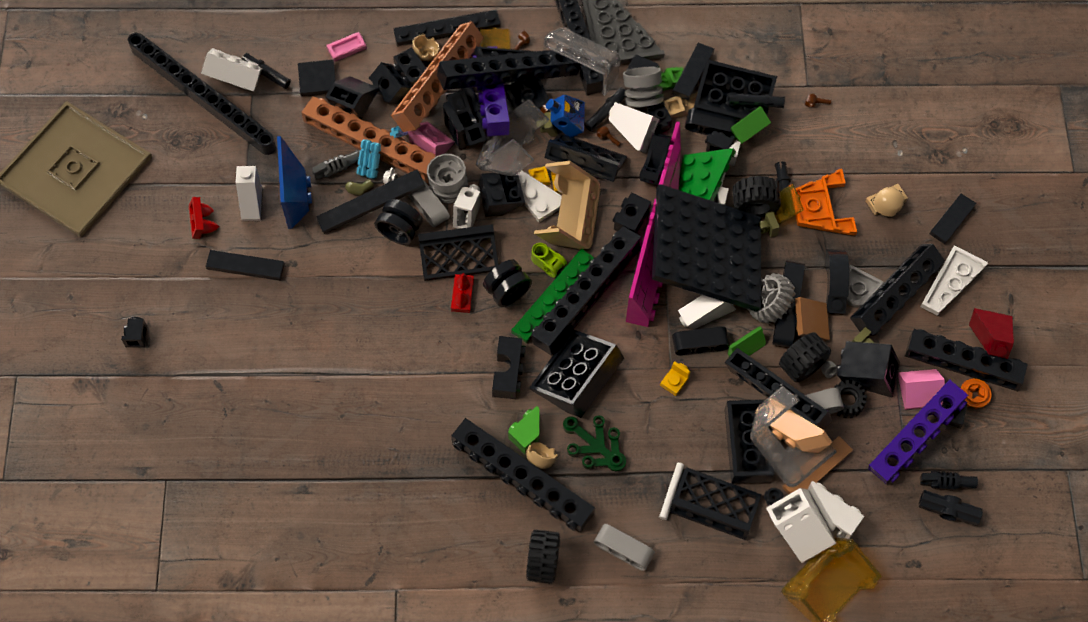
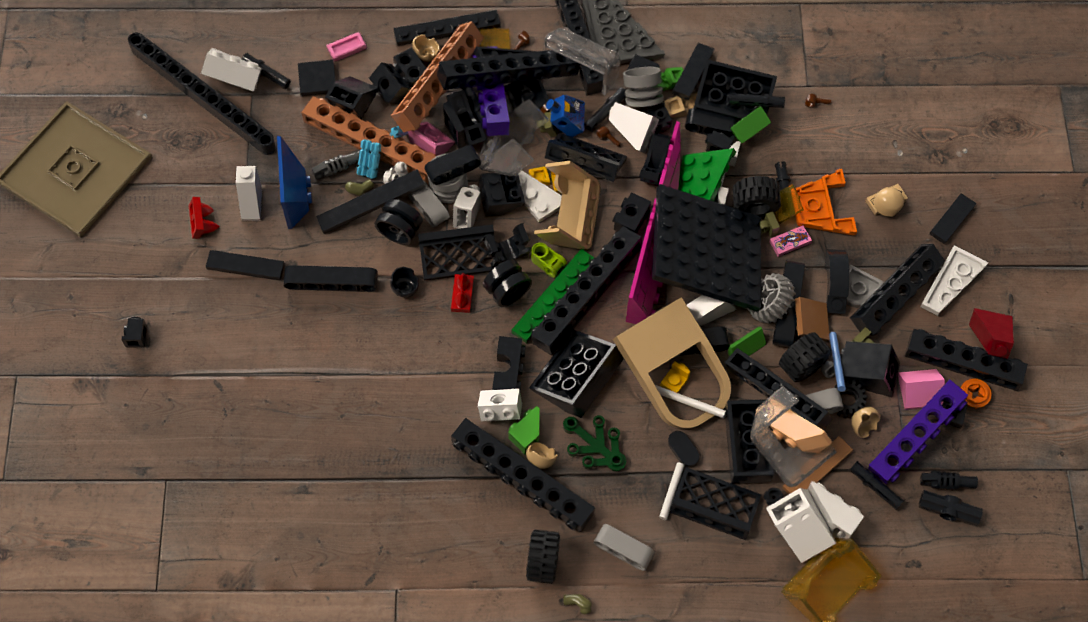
none -> black beam [283,265,378,292]
none -> black hair [390,267,419,298]
none -> white arm [394,162,408,177]
none -> black beam [424,145,482,185]
none -> white brick [478,389,522,421]
none -> black piece [480,223,532,267]
none -> olive arm [563,594,592,614]
none -> tan window [613,297,731,429]
none -> white bar [655,385,727,418]
none -> black tile [668,431,699,468]
none -> tile [769,225,812,257]
none -> medium blue bar [829,332,846,392]
none -> black pin [849,461,904,510]
none -> tan hair [851,407,880,438]

